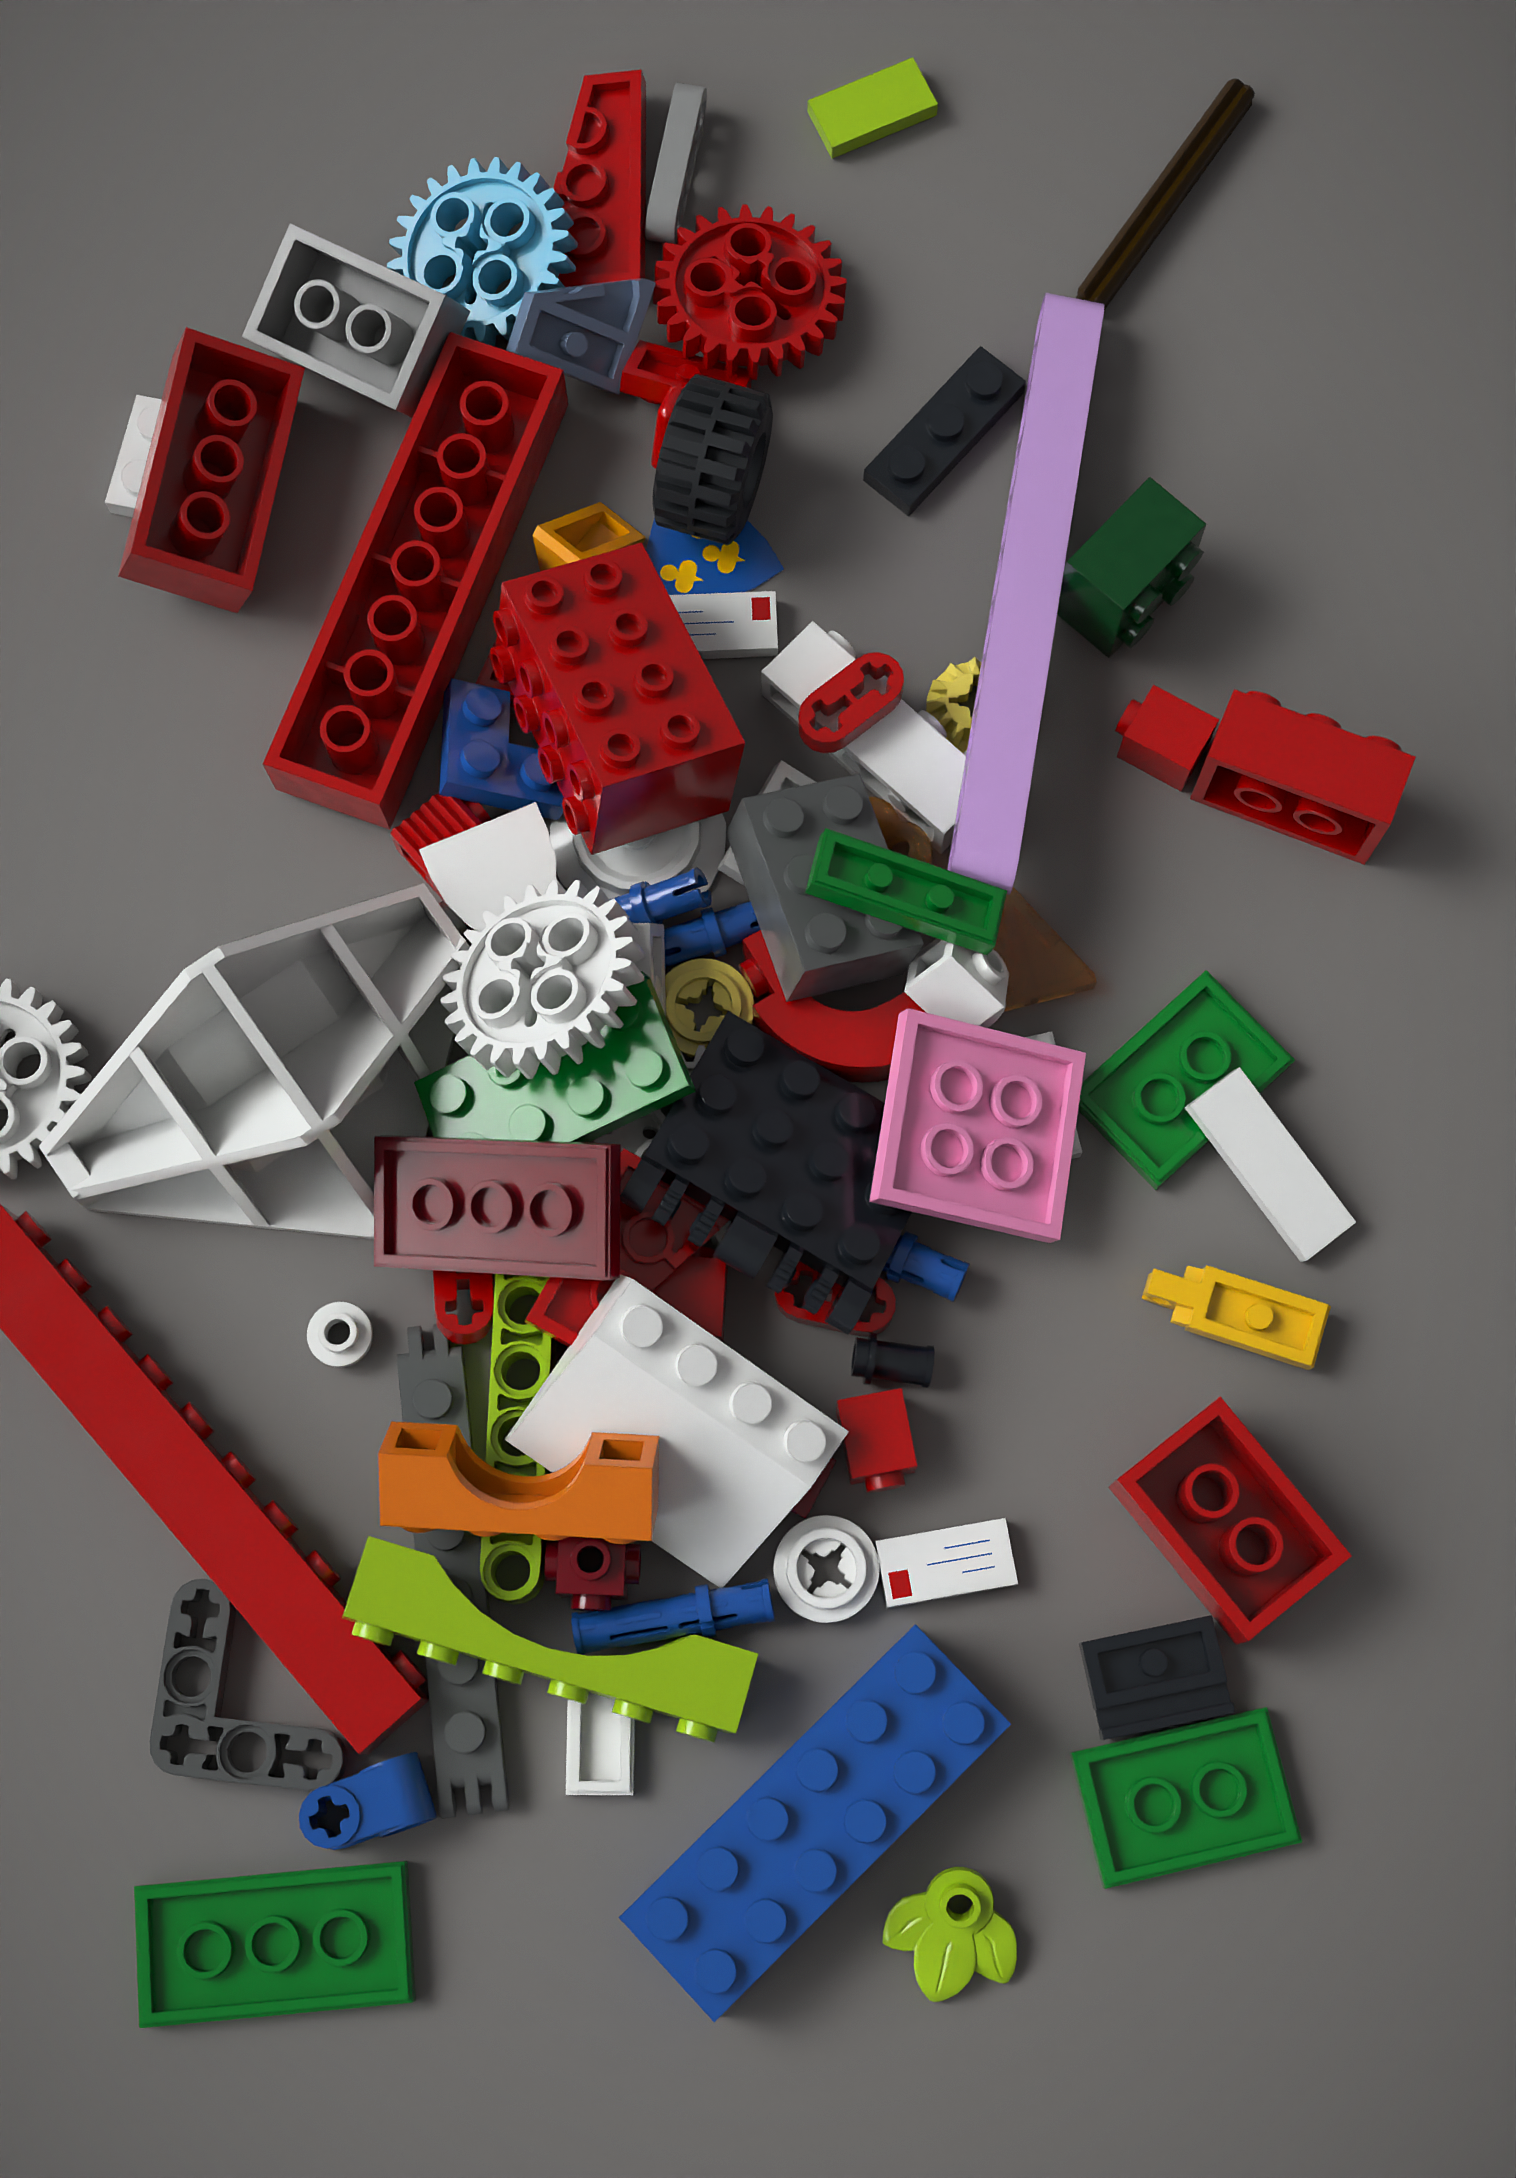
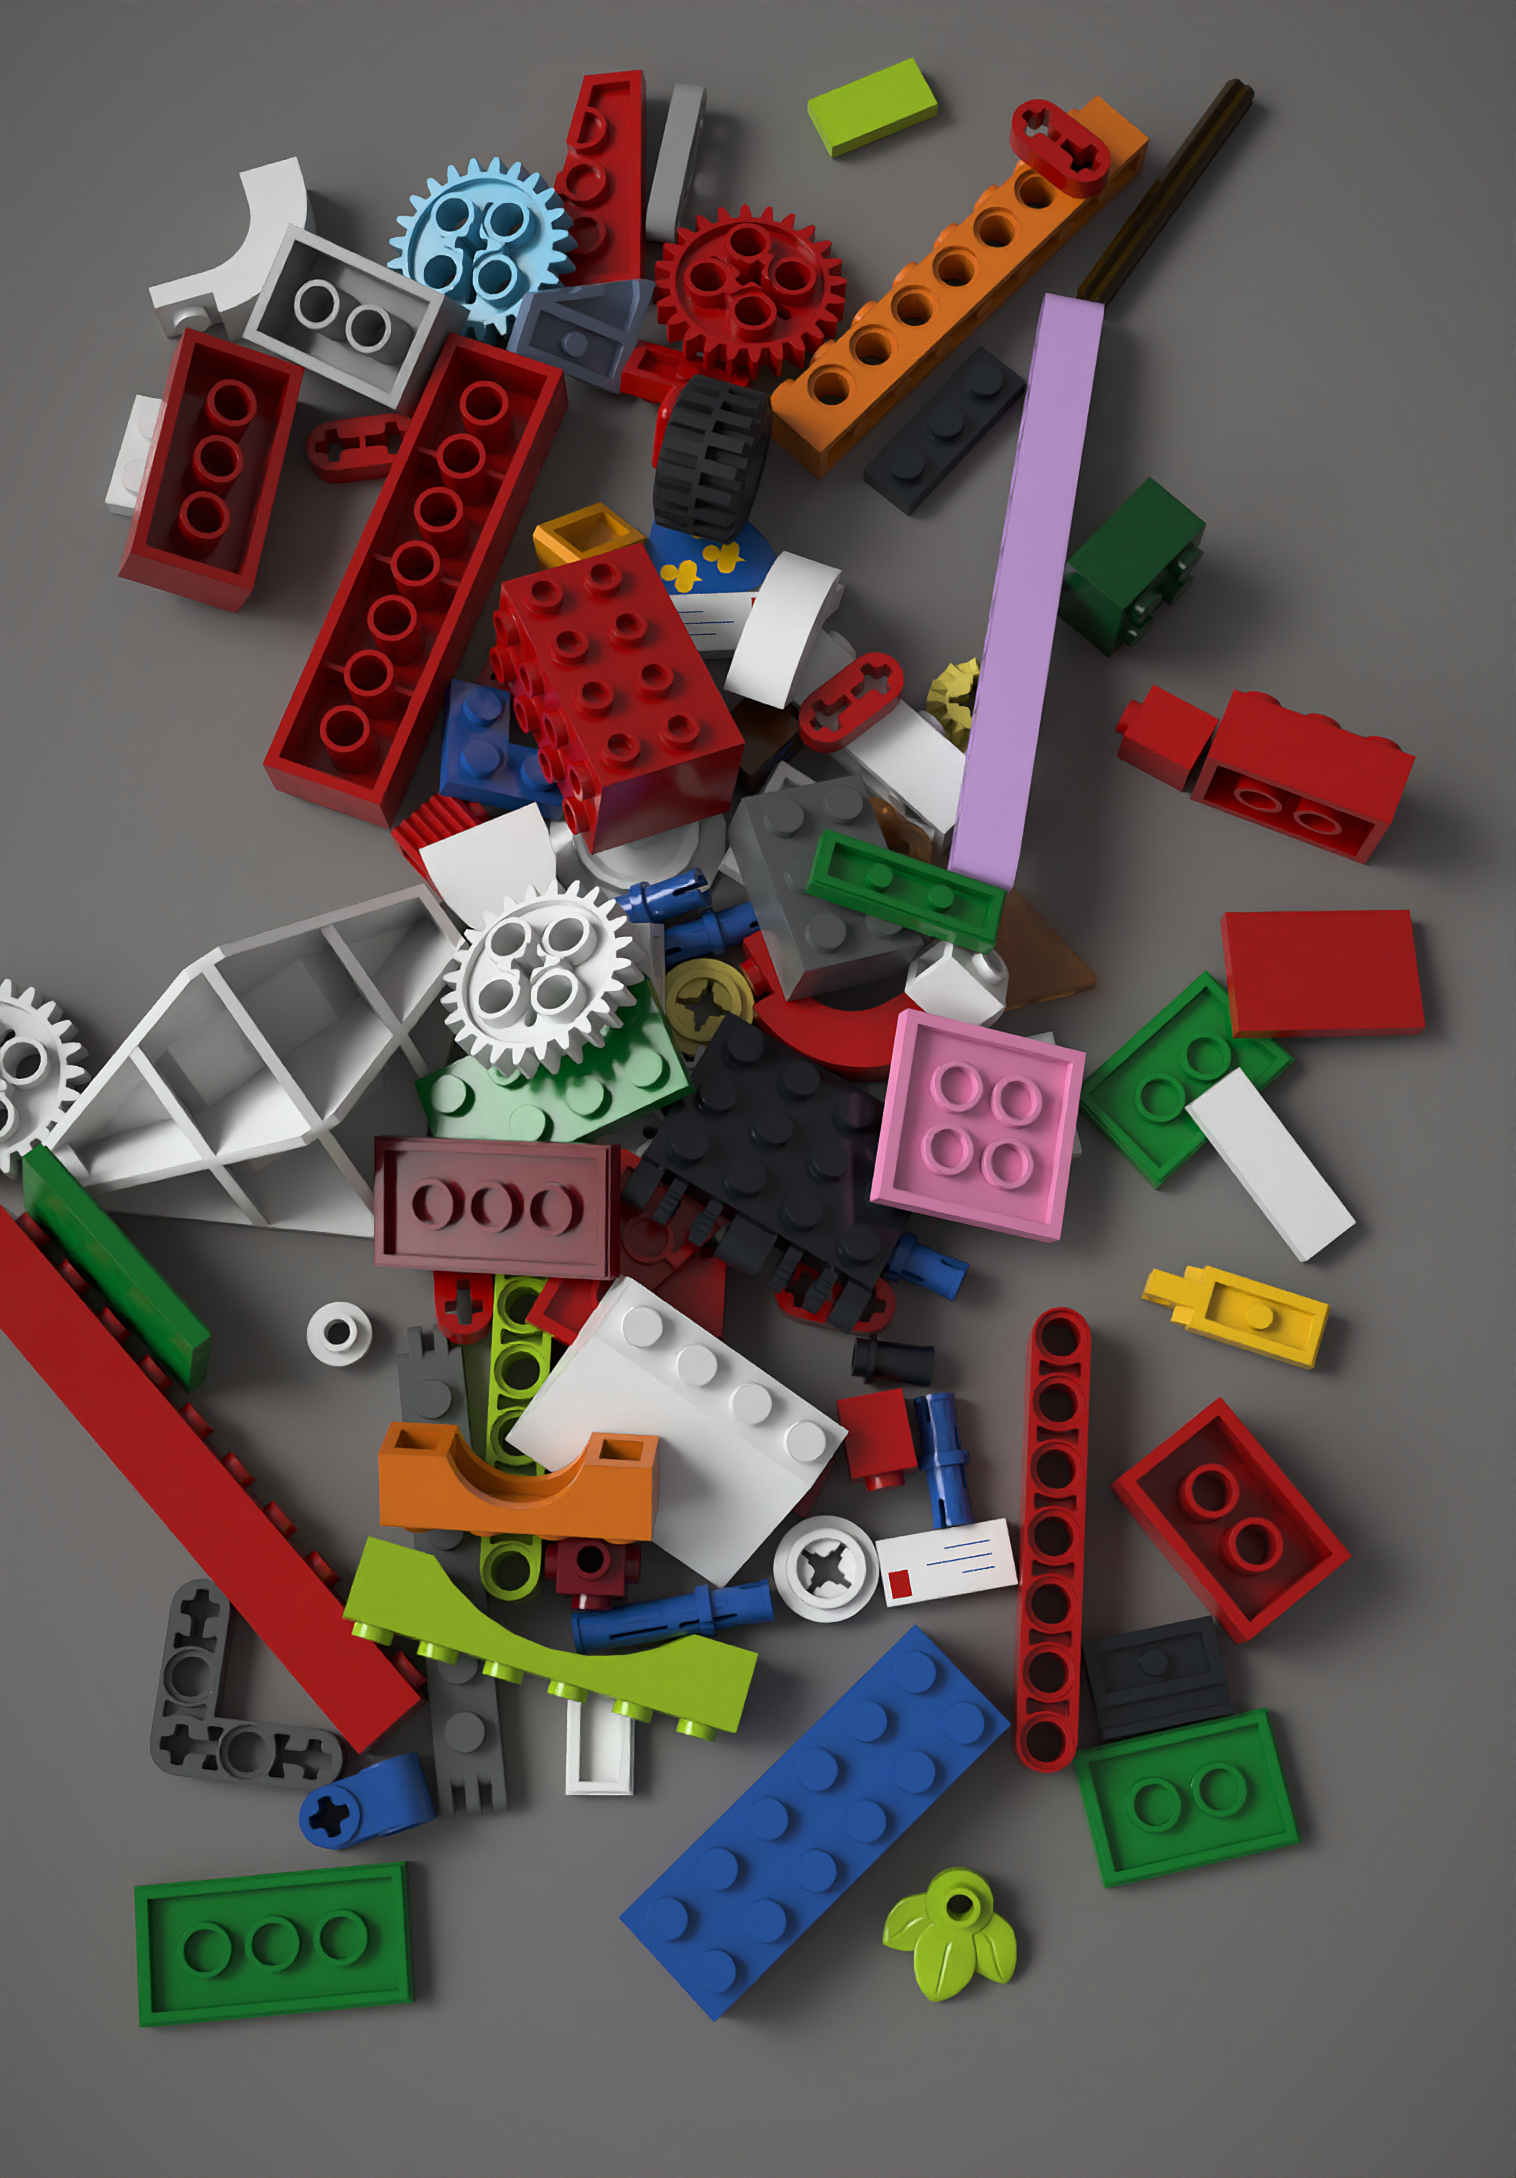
none -> green tile [22,1144,212,1394]
none -> white arch [149,157,317,342]
none -> red beam [306,413,411,484]
none -> white arch [723,551,845,710]
none -> reddish brown brick [730,697,803,796]
none -> orange brick [770,95,1150,480]
none -> blue pin [913,1392,975,1530]
none -> red beam [1009,99,1111,199]
none -> red beam [1011,1307,1091,1773]
none -> red tile [1220,909,1426,1039]

